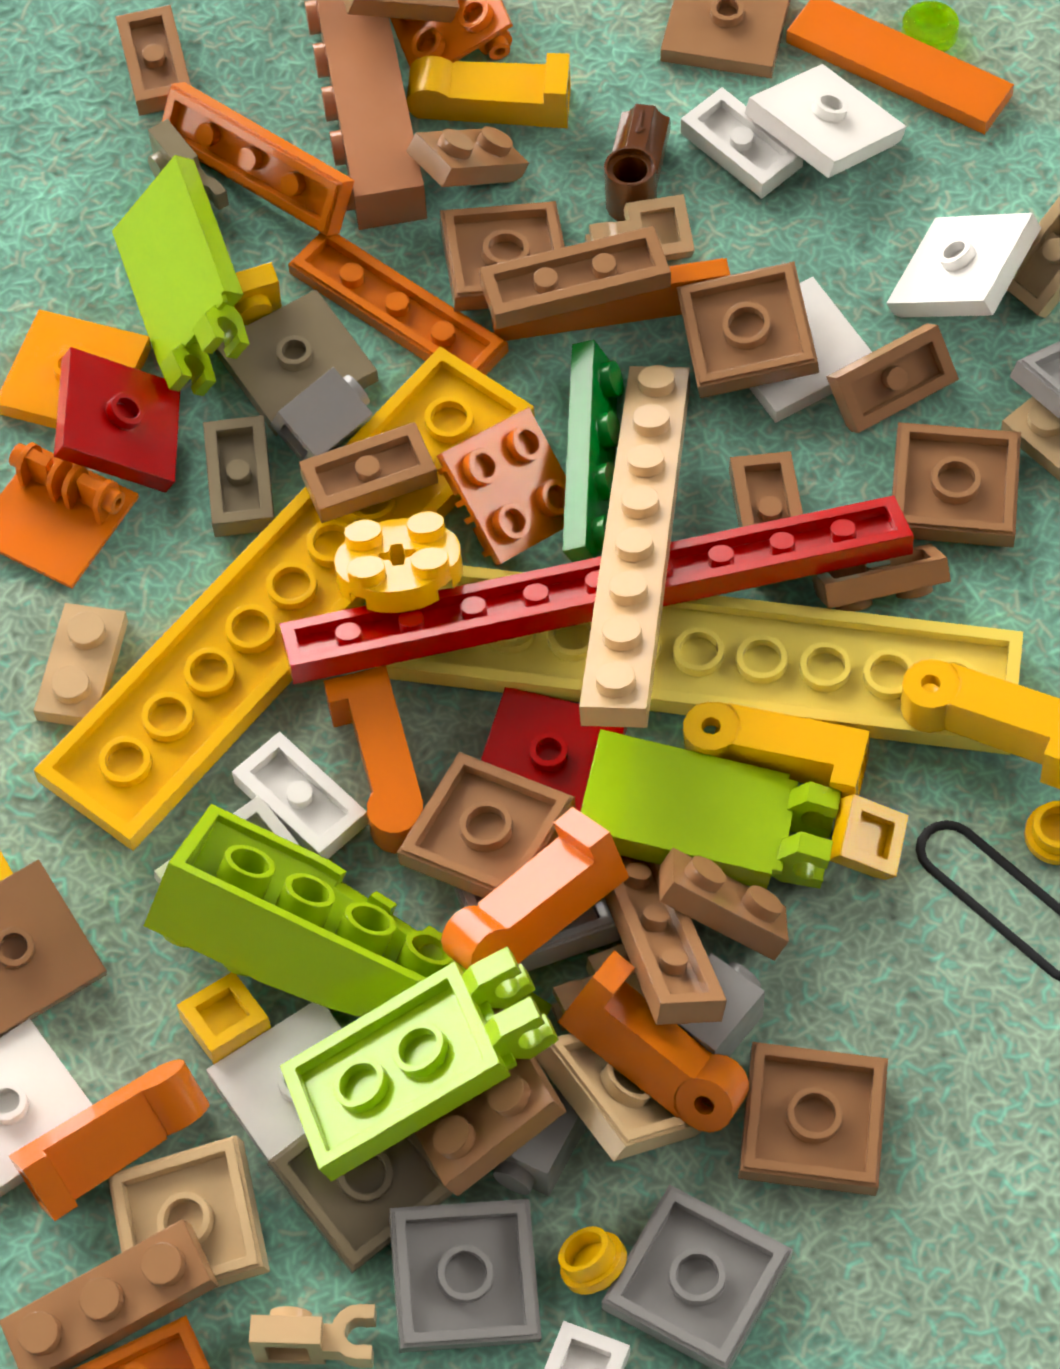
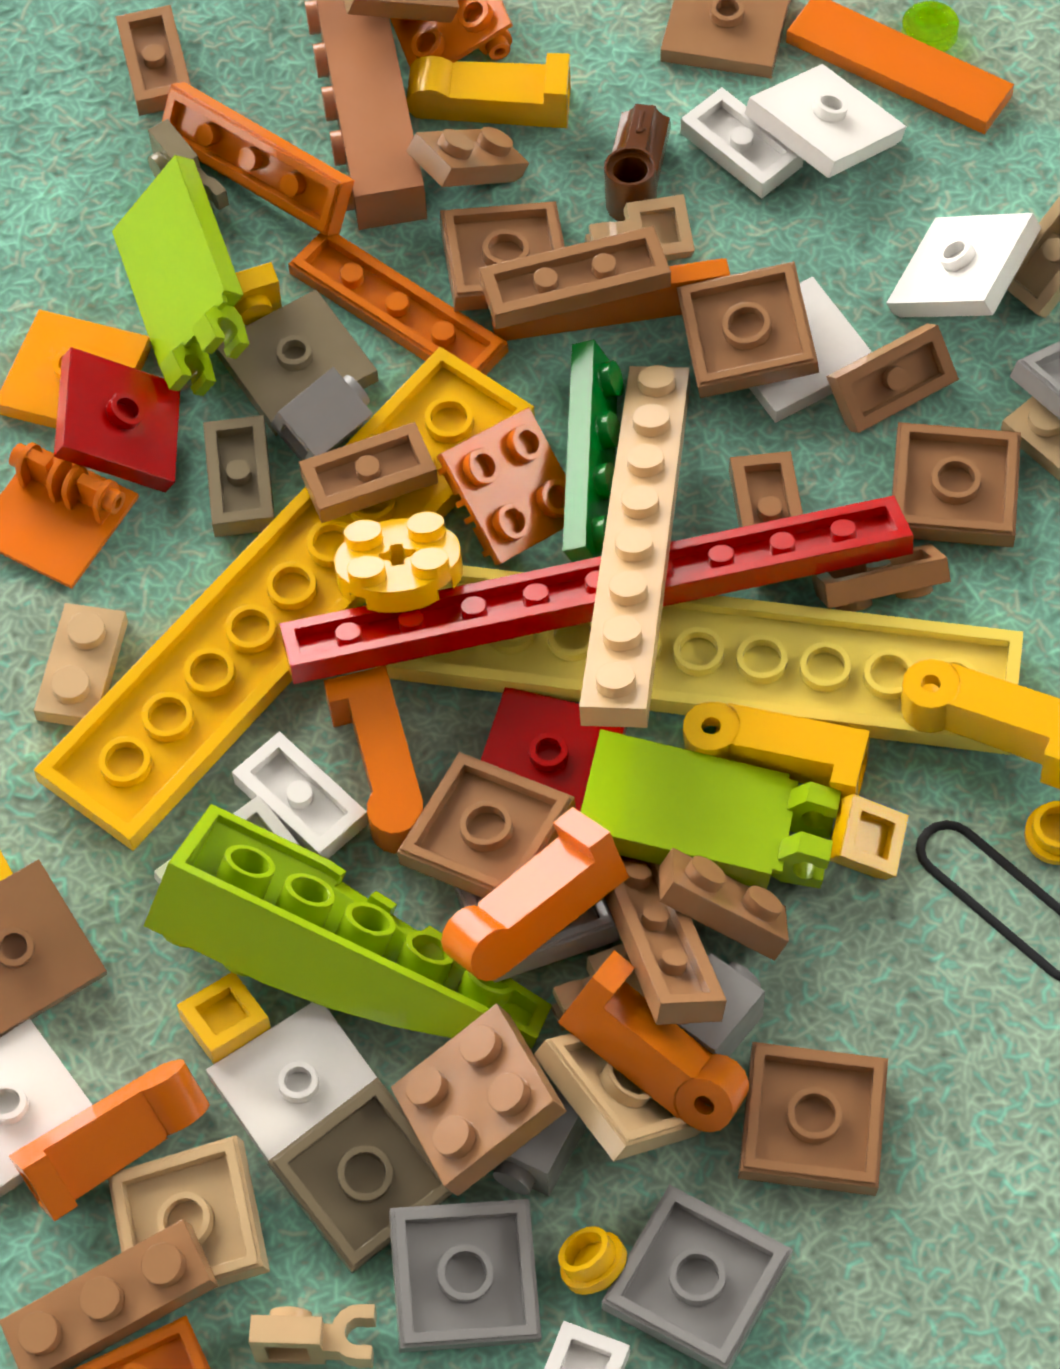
tile [280,947,559,1182] -> none

